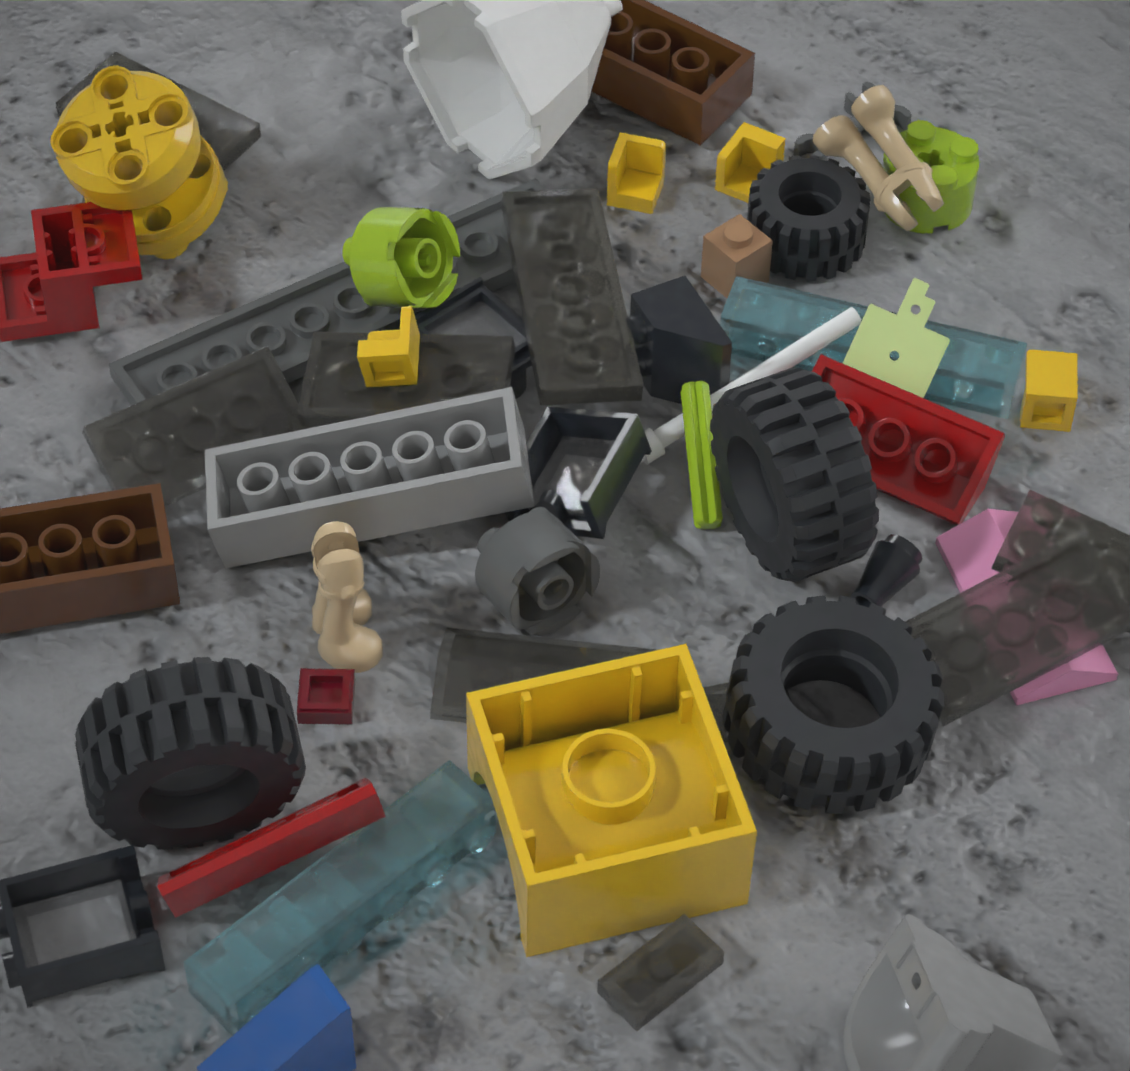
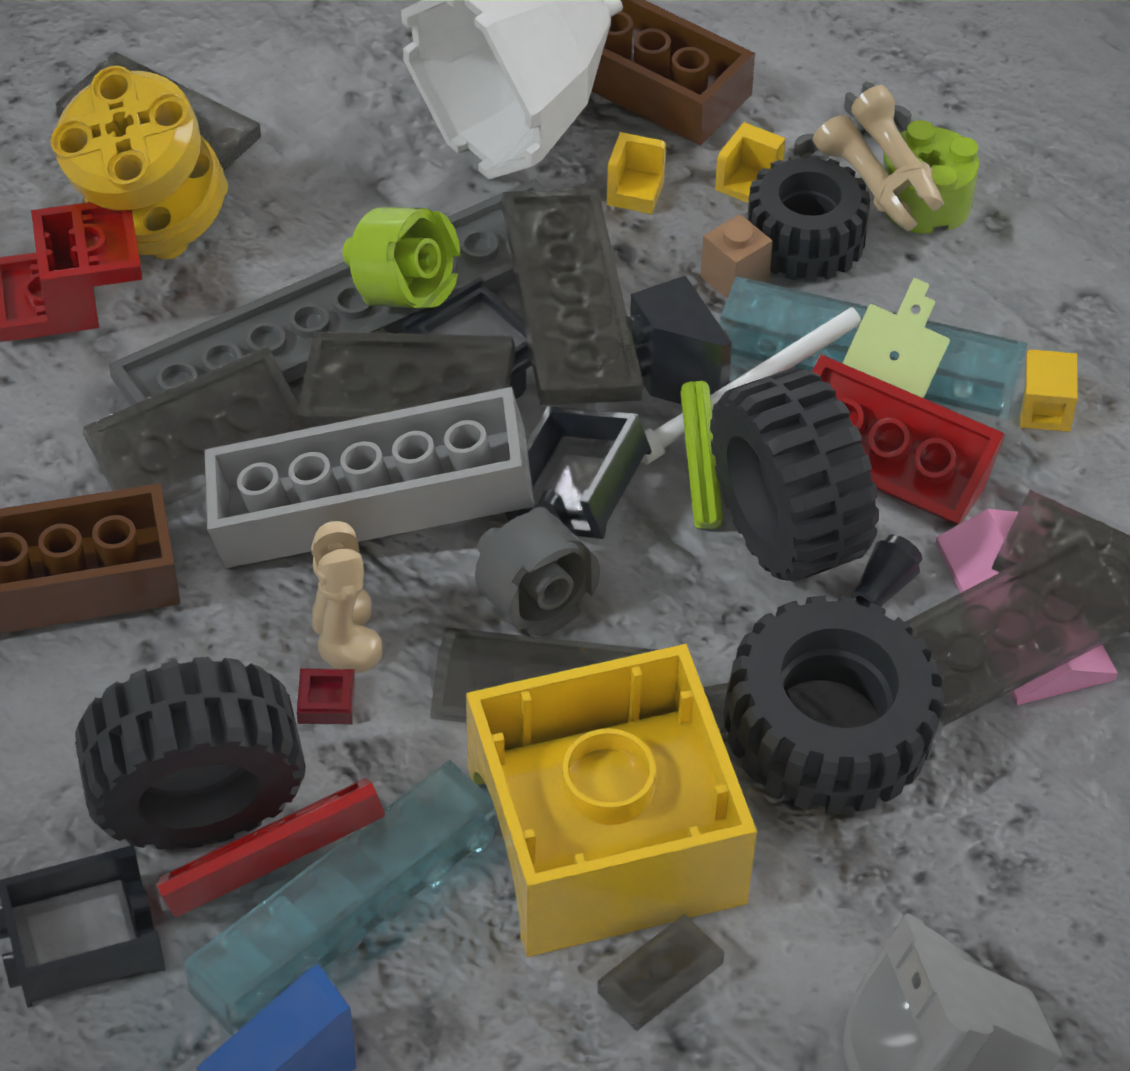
yellow panel [357,306,420,387] -> none

